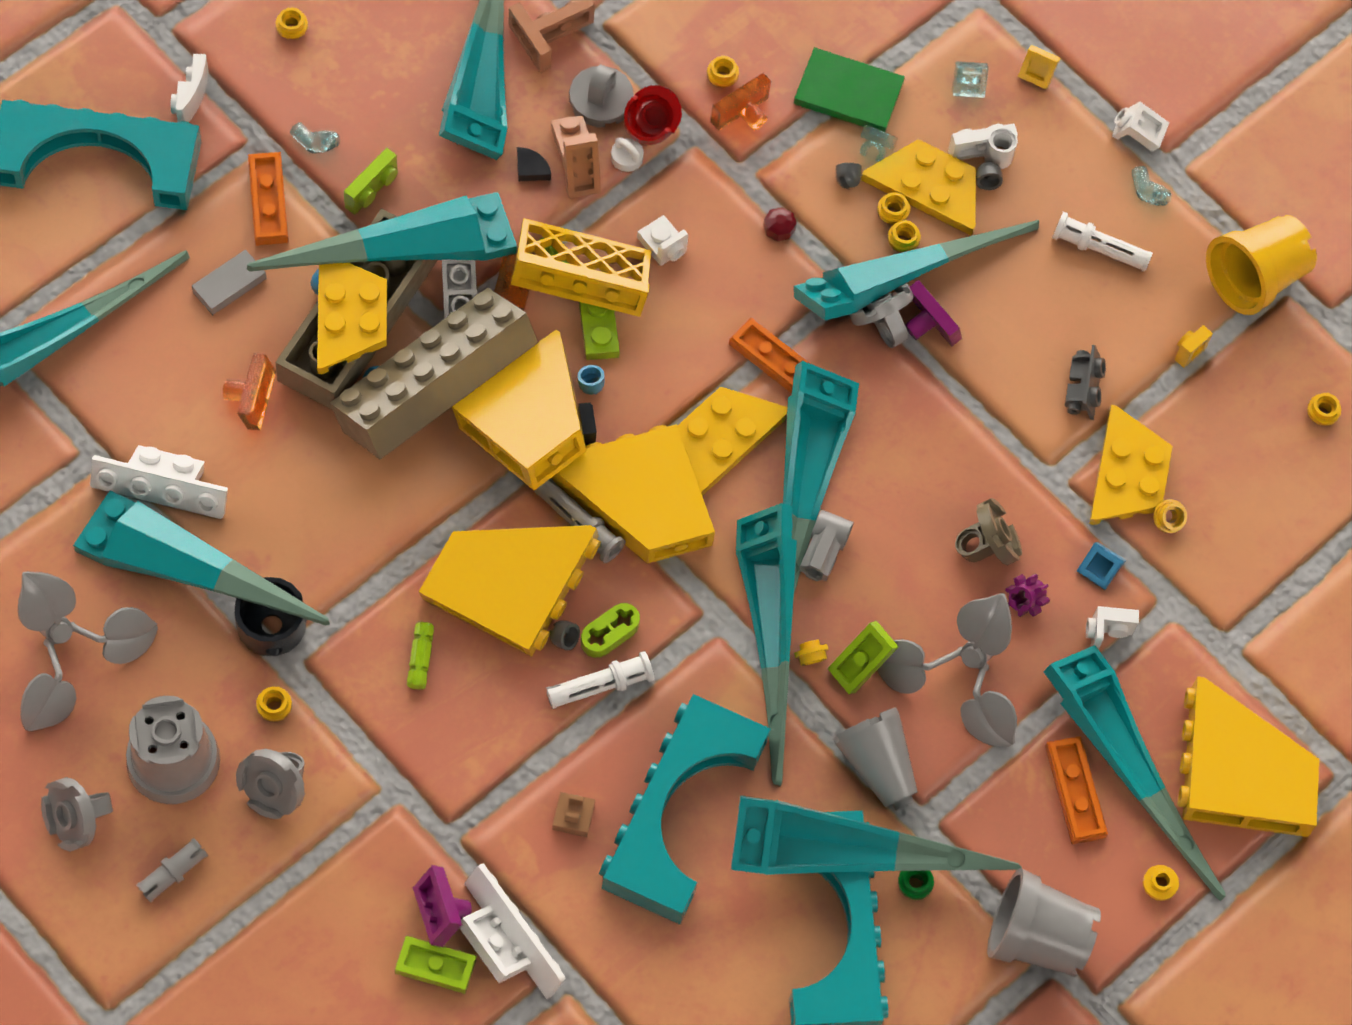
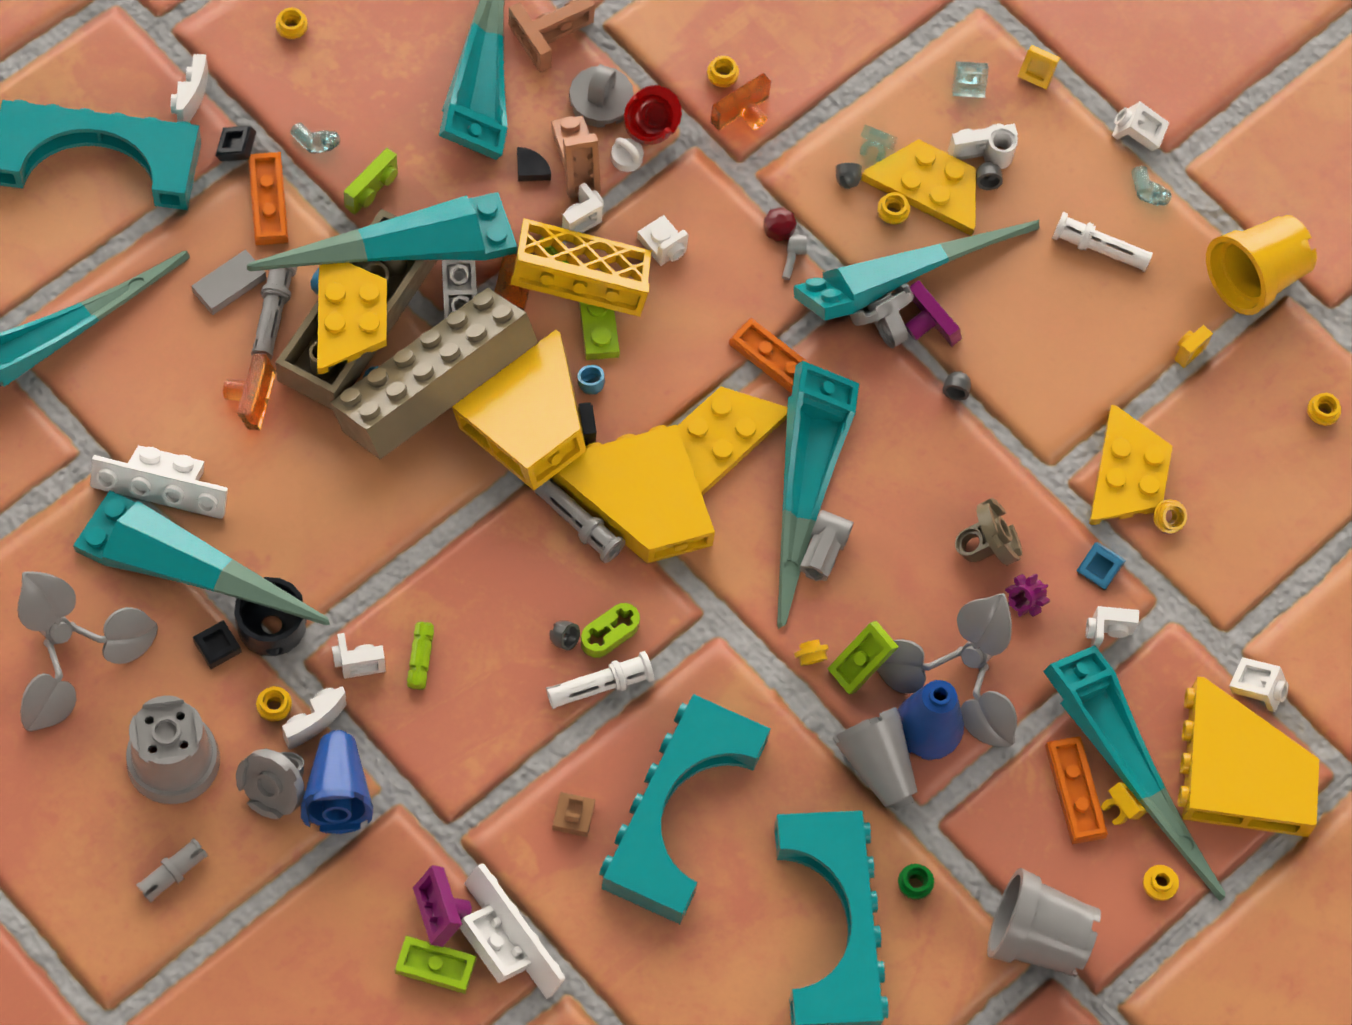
light grey tile [41,777,113,851] -> none
yellow slope [419,525,601,657] -> none
teal plate [731,796,1022,875] -> none
teal plate [736,503,797,786] -> none
green tile [793,47,905,134] -> none
yellow plate [888,220,921,253] -> none
dark grey hinge [1065,345,1106,420] -> none
none -> black tile [193,620,242,669]
none -> black tile [216,126,257,161]
none -> light grey pin [251,267,297,360]
none -> white slope [282,686,347,750]
none -> blue cone [300,730,373,834]
none -> white bracket [332,633,386,679]
none -> white bracket [562,182,604,233]
none -> light grey hand [782,235,807,280]
none -> blue cone [898,680,964,760]
none -> dark grey hinge [943,372,971,400]
none -> yellow tile [1101,782,1147,825]
none -> white bracket [1229,657,1289,712]

